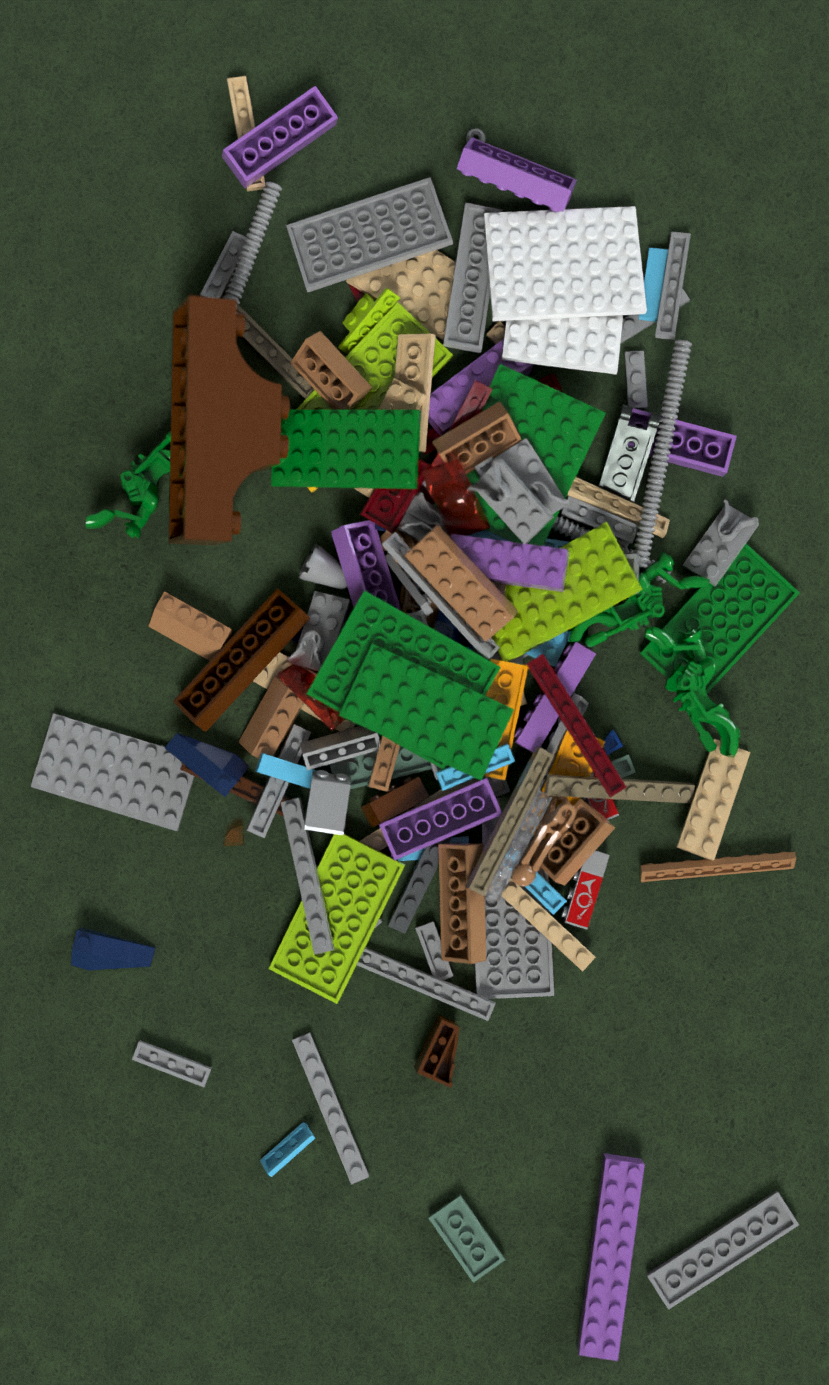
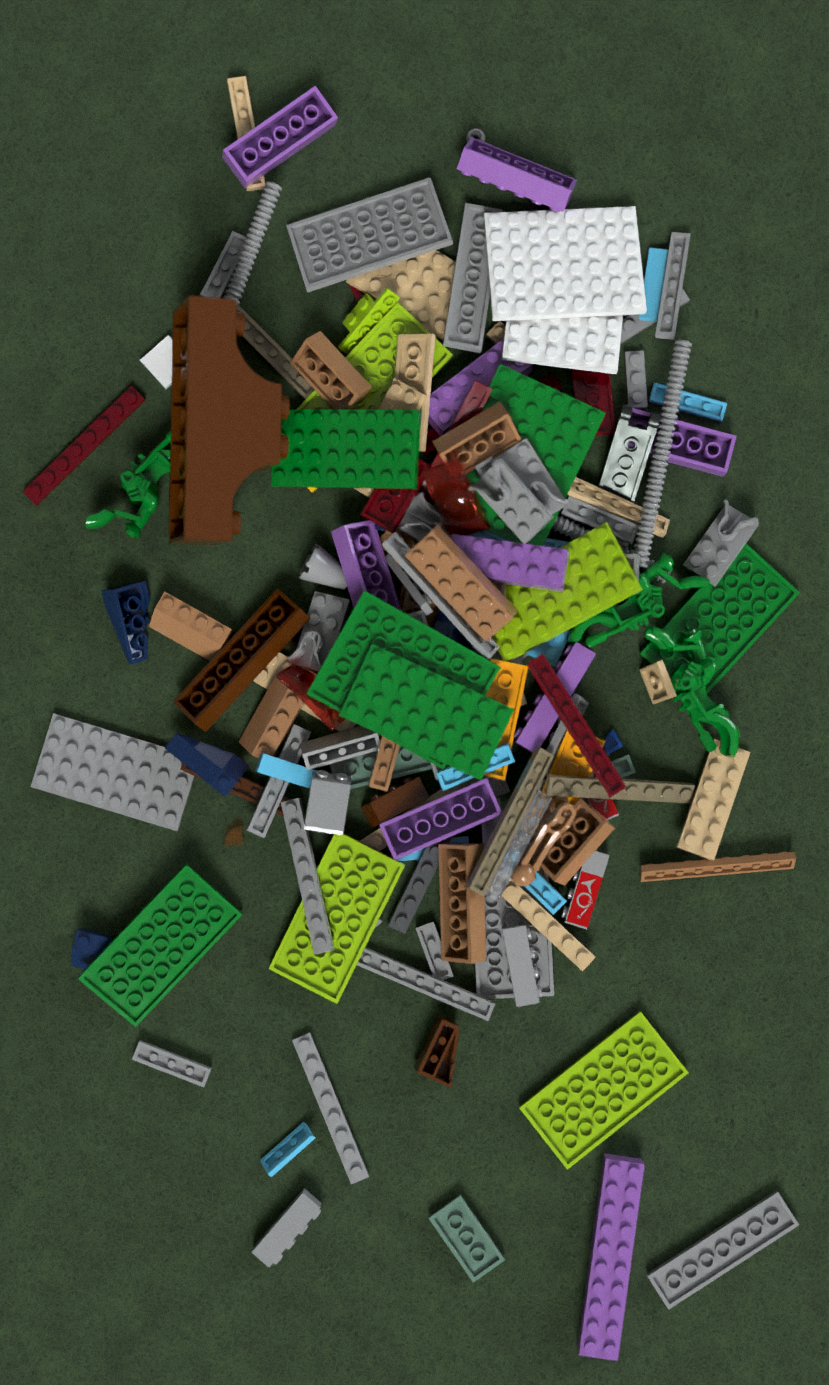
none -> dark red plate [22,385,146,506]
none -> green plate [78,863,243,1027]
none -> dark blue wedge [101,580,150,665]
none -> white tile [140,335,172,389]
none -> light grey brick [252,1188,321,1268]
none -> light grey brick [502,924,542,1007]
none -> lime plate [519,1010,689,1170]
none -> dark red tile [571,369,616,437]
none -> tan tile [639,660,677,704]
none -> medium azure tile [648,383,727,422]

